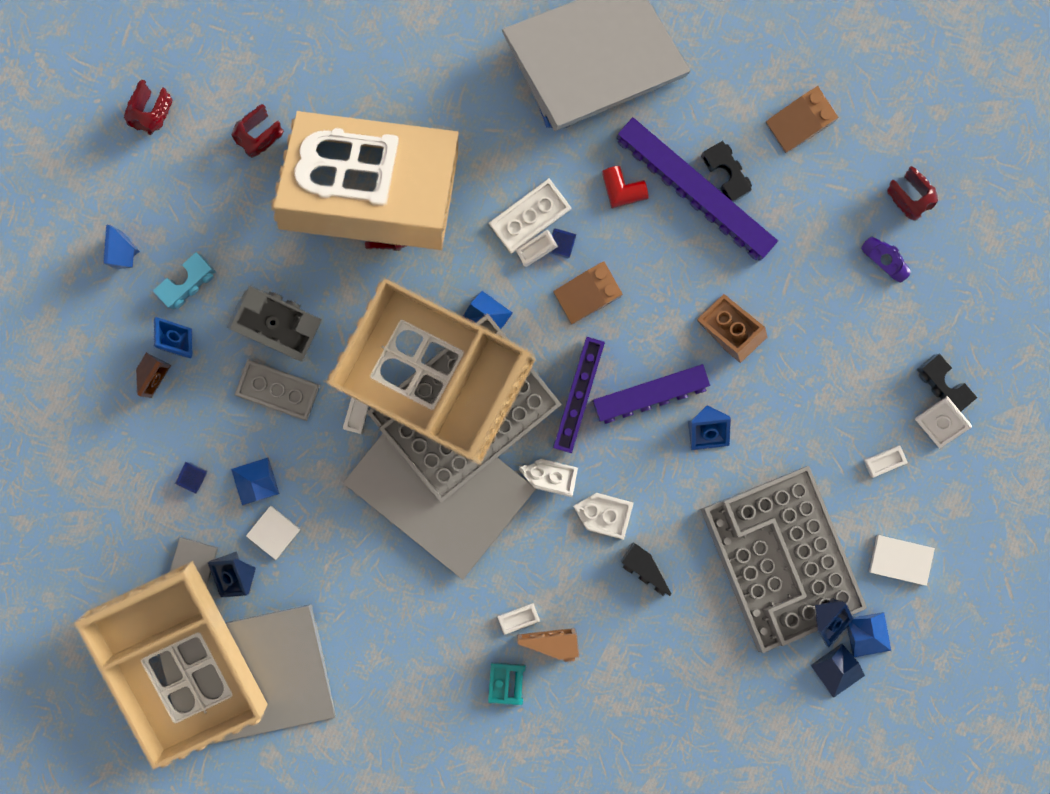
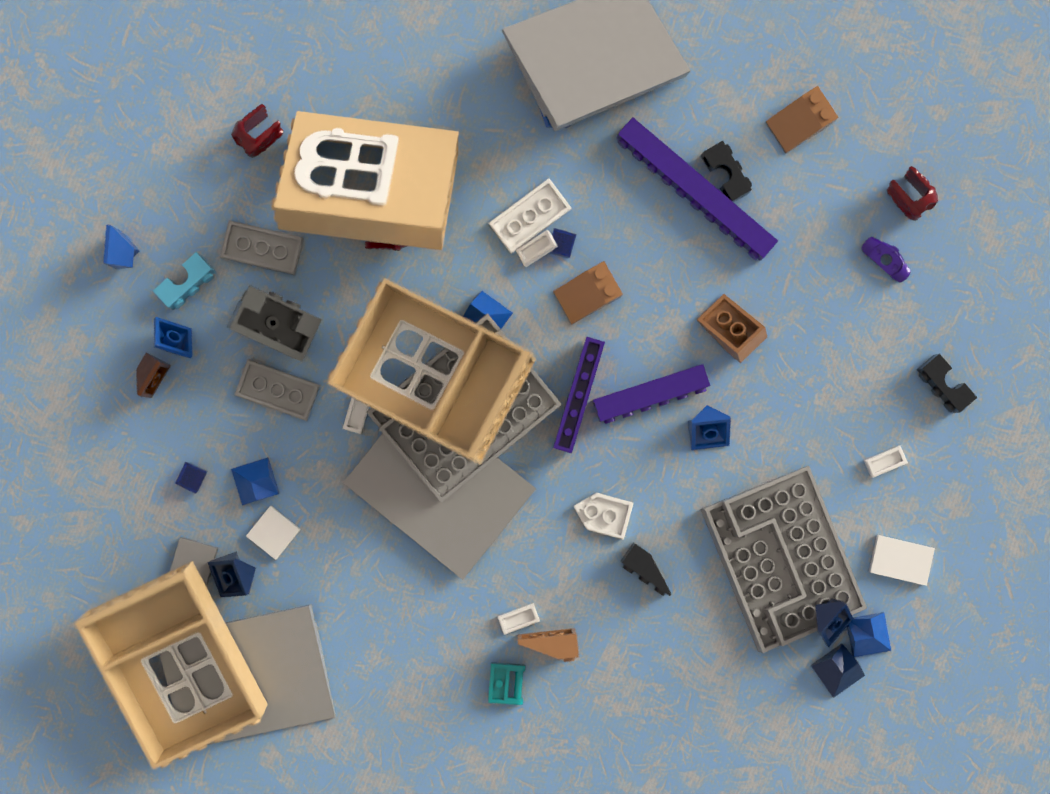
dark red piece [124,80,173,135] -> none
white tile [519,459,578,497] -> none
red brick [602,166,649,209] -> none
white tile [915,396,972,449] -> none
none -> light grey tile [220,220,304,275]

